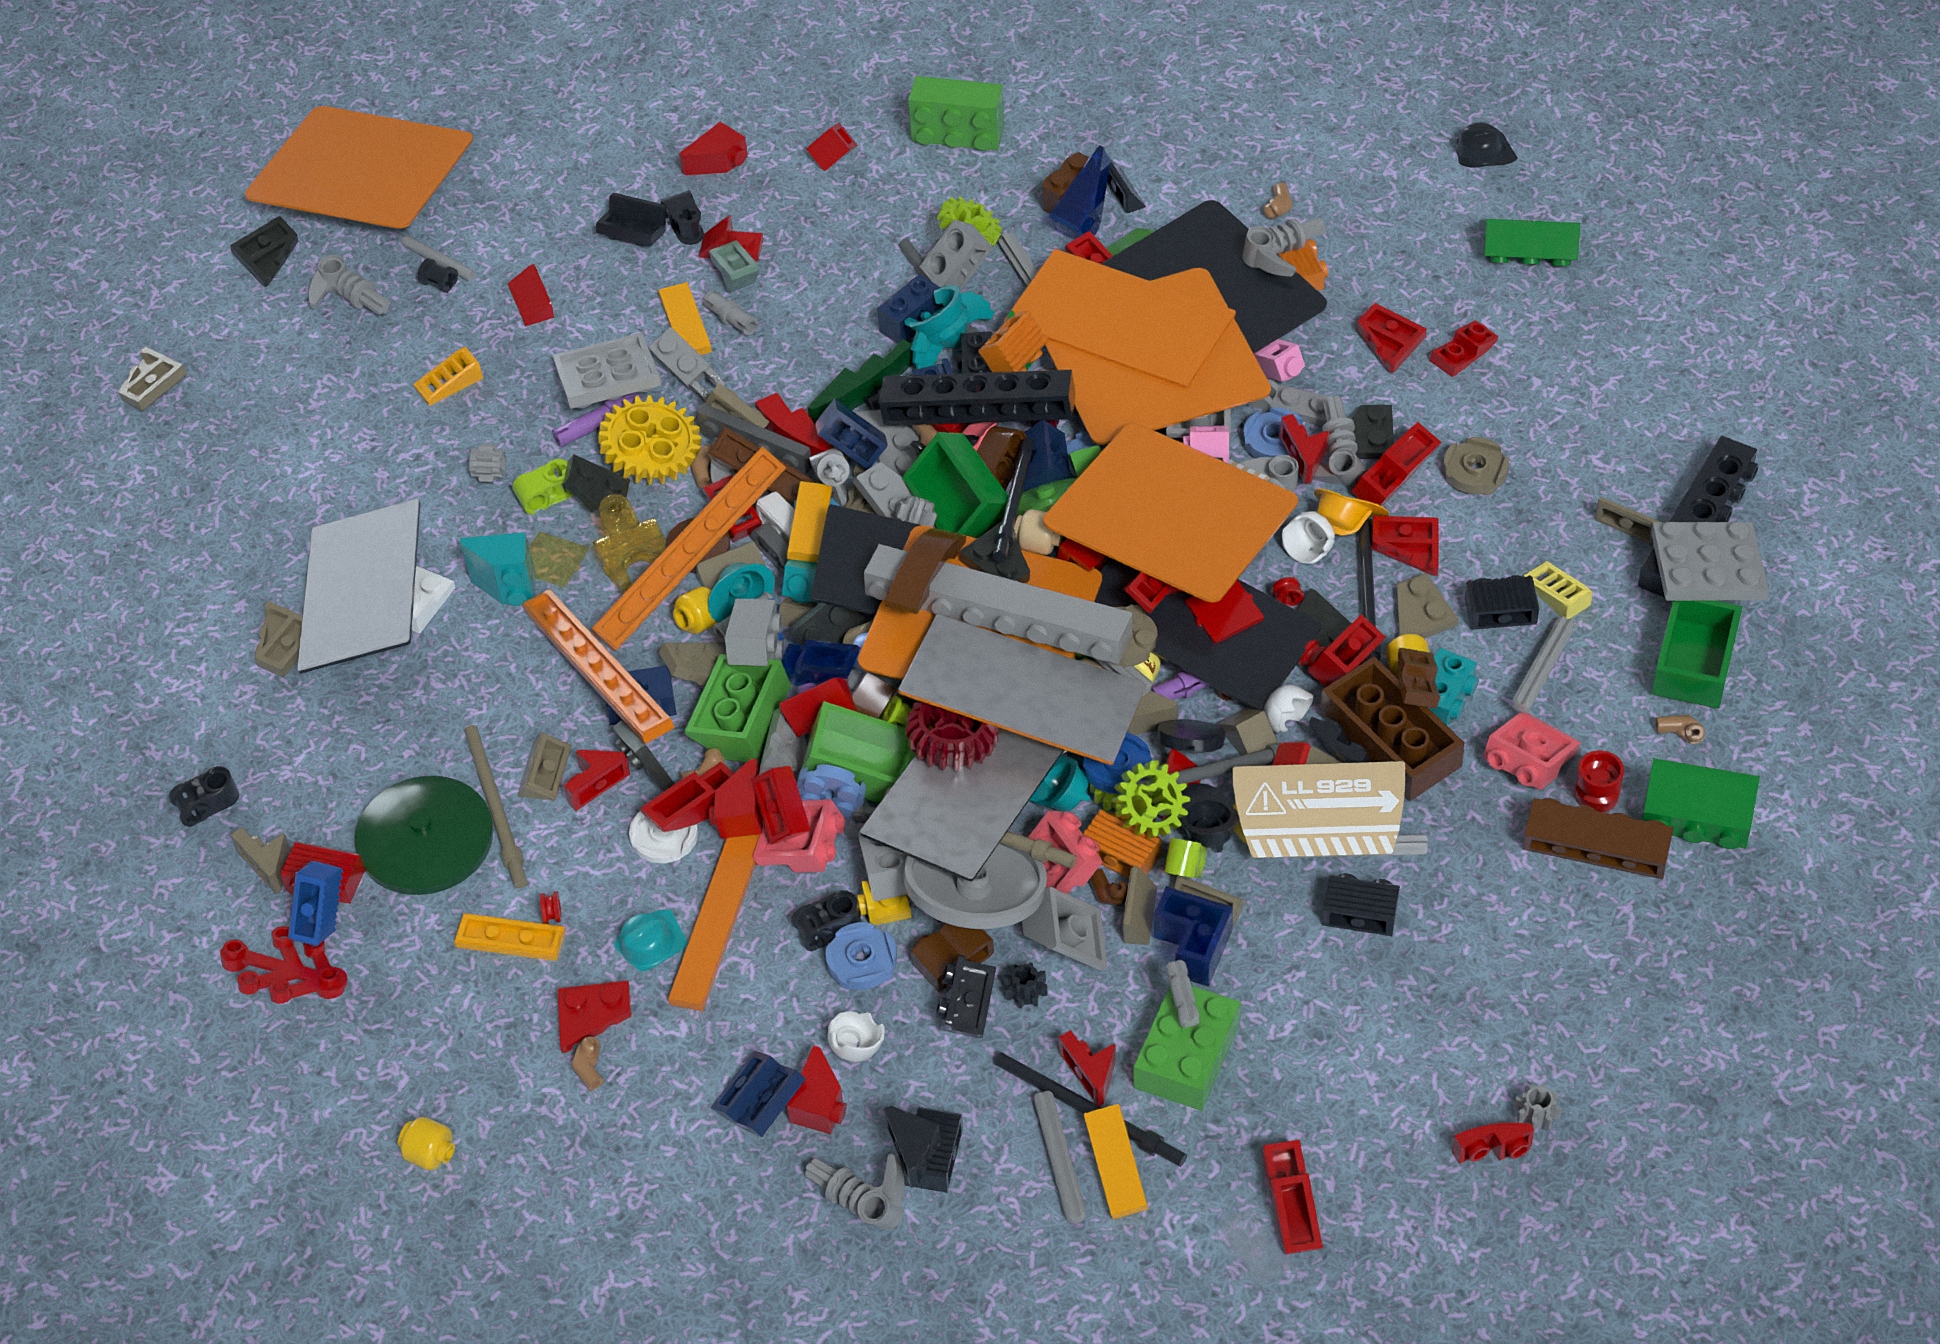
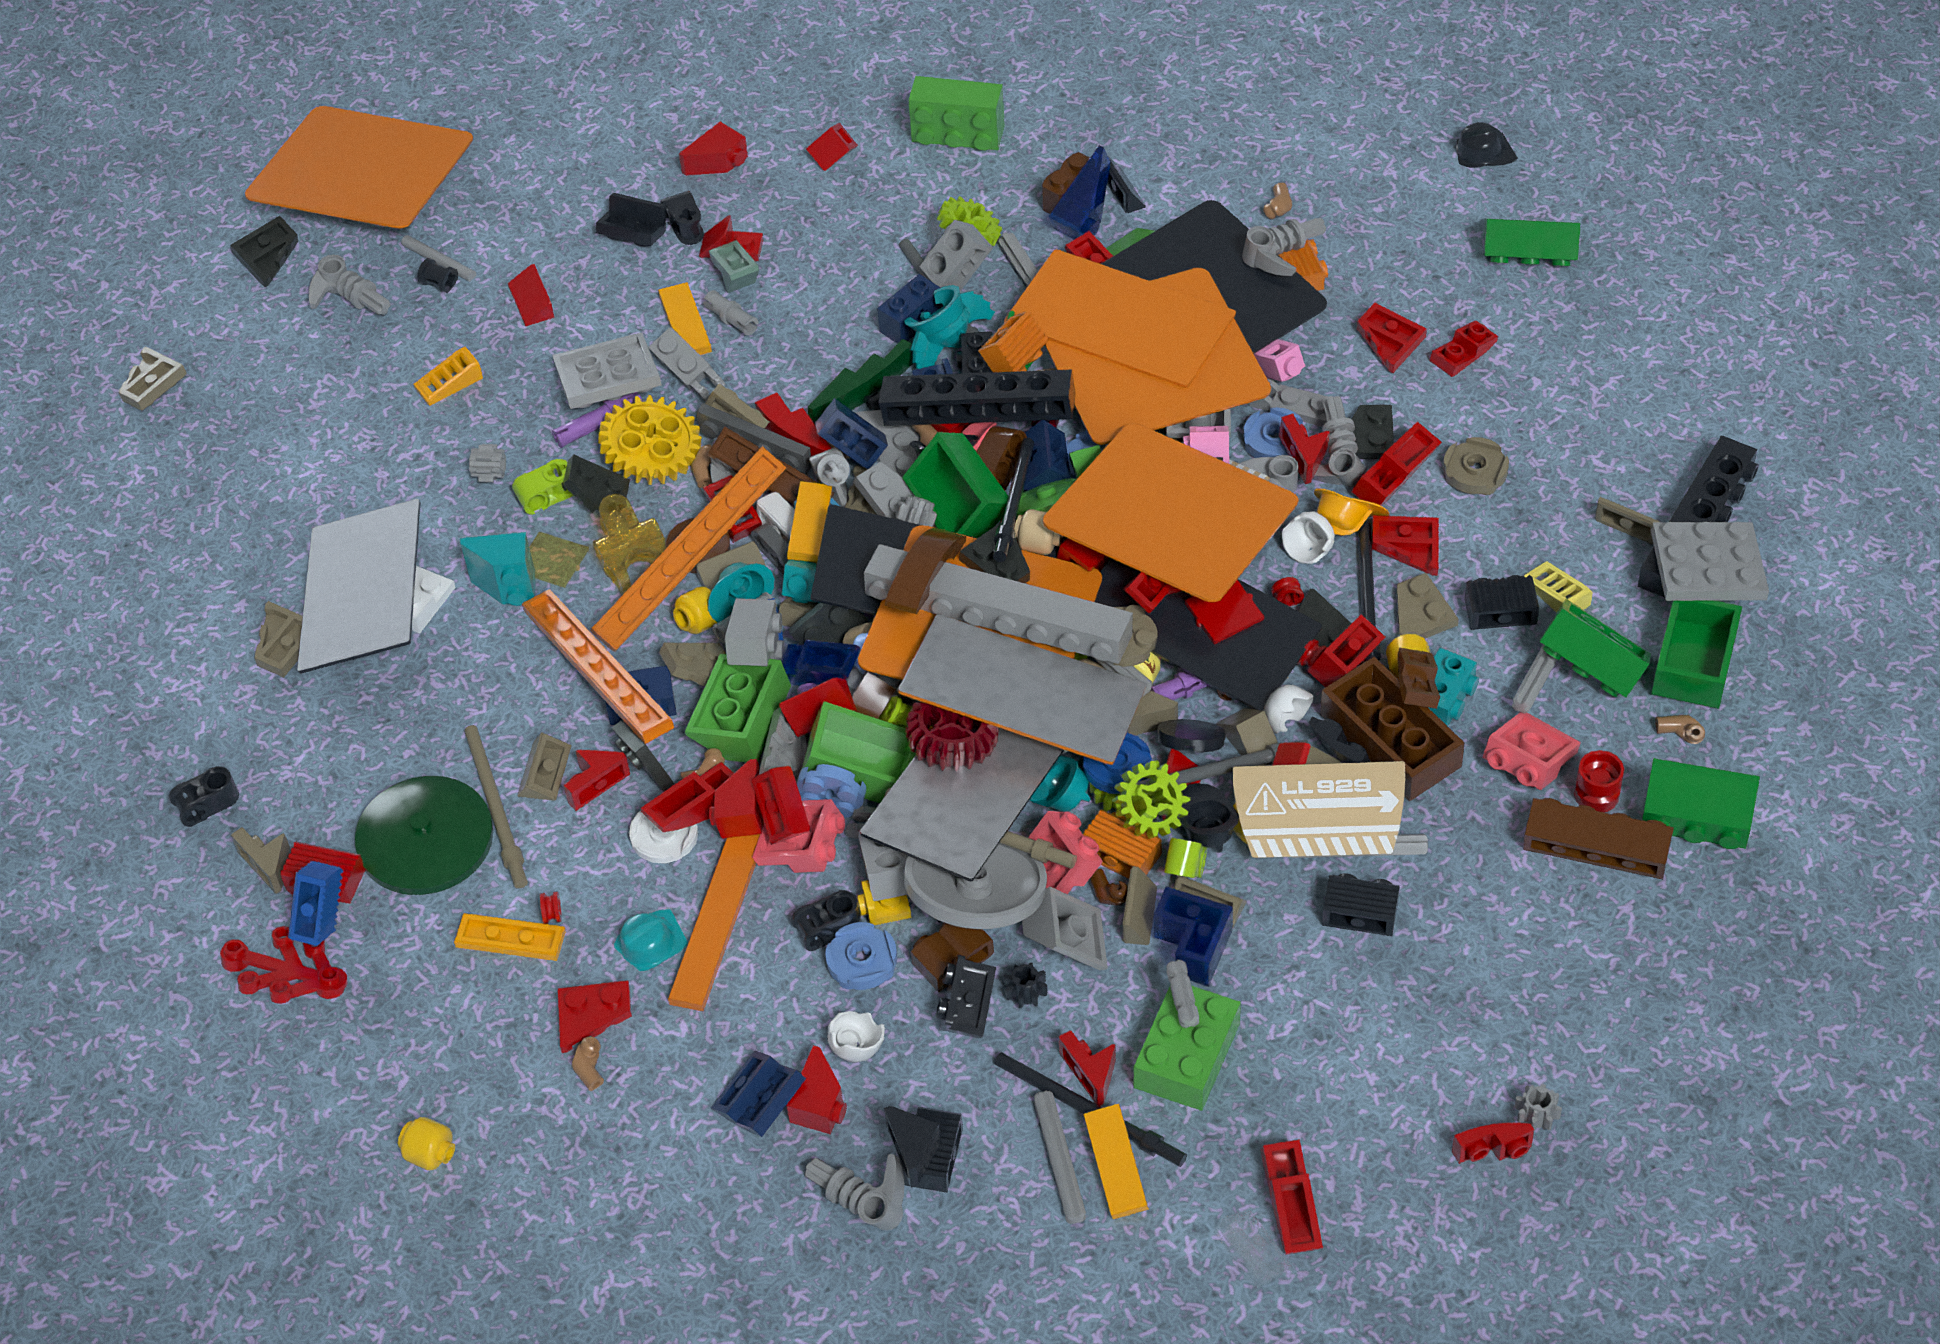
none -> green slope [1540,599,1651,698]

